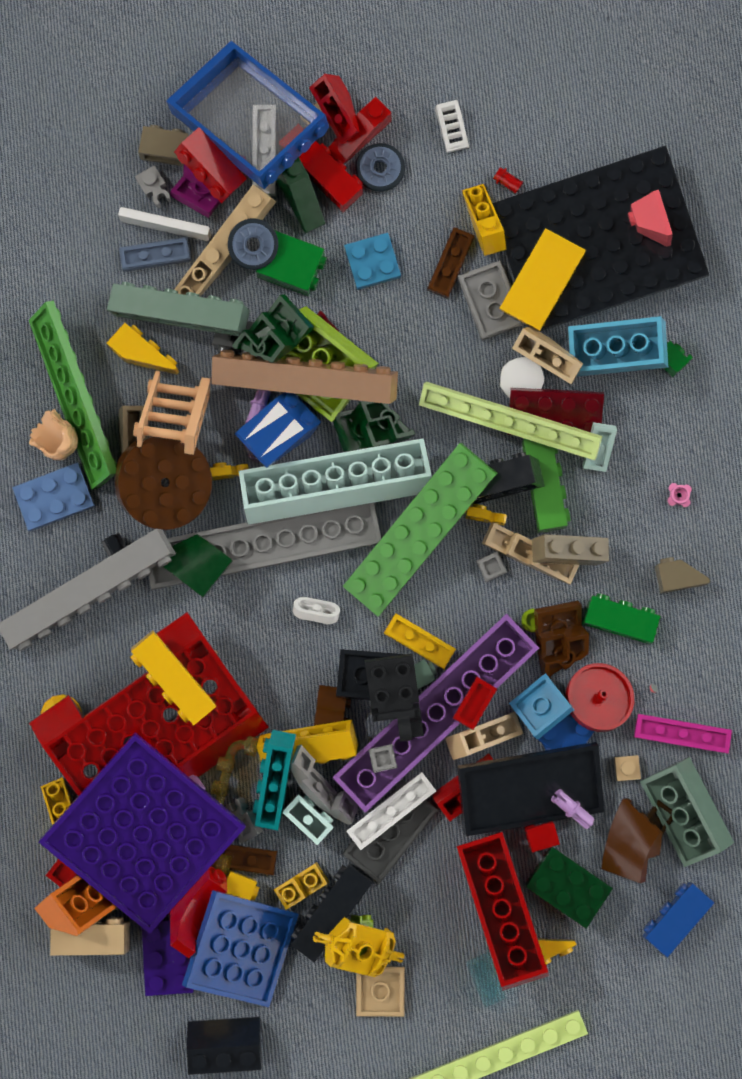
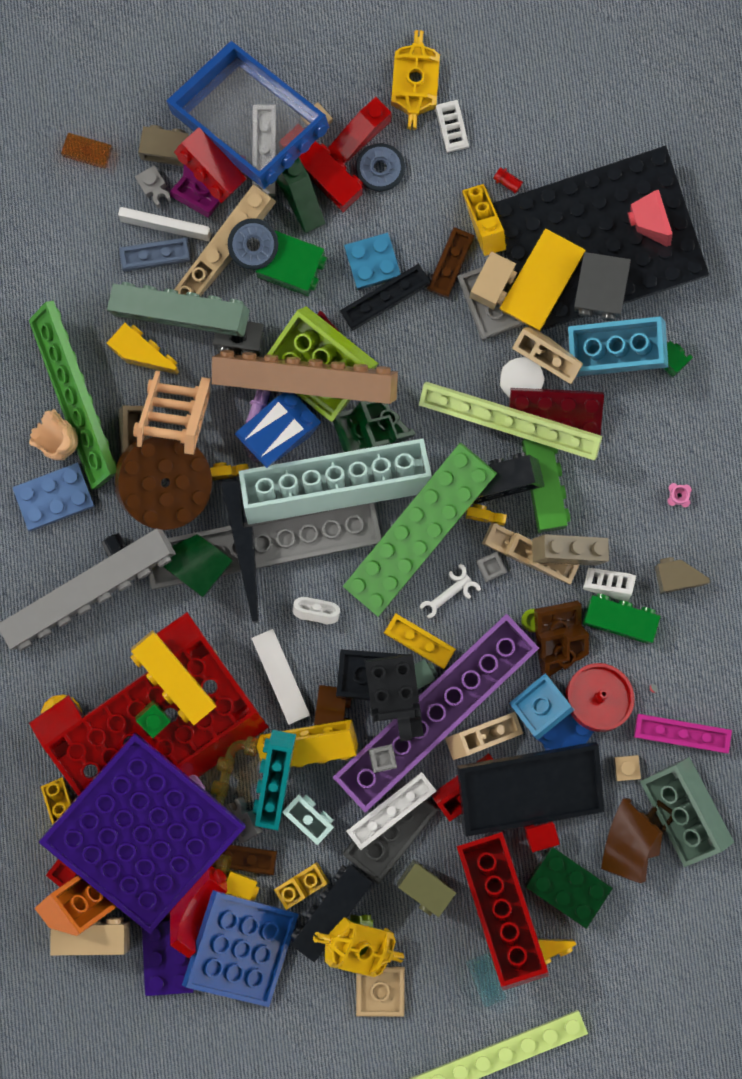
black slope [187,1016,263,1075] -> none
dark green slope [232,294,314,363] -> none
light grey slope [290,745,358,825] -> none
red slope [309,74,360,145] -> none
red tile [453,677,497,730] -> none
lavender axle [551,789,594,829] -> none
light aqua plate [582,422,617,472] -> none
blue brick [642,882,714,958] -> none
none -> clear orange plate [61,133,112,169]
none -> green brick [136,700,171,738]
none -> black slope [221,481,259,623]
none -> white tile [251,629,310,725]
none -> black tile [340,263,431,331]
none -> yellow plate [391,30,440,130]
none -> olive brick [397,859,456,917]
none -> white bar [419,564,481,619]
none -> tan brick [469,251,517,310]
none -> dark grey brick [574,252,631,321]
none -> white slope [583,568,636,602]

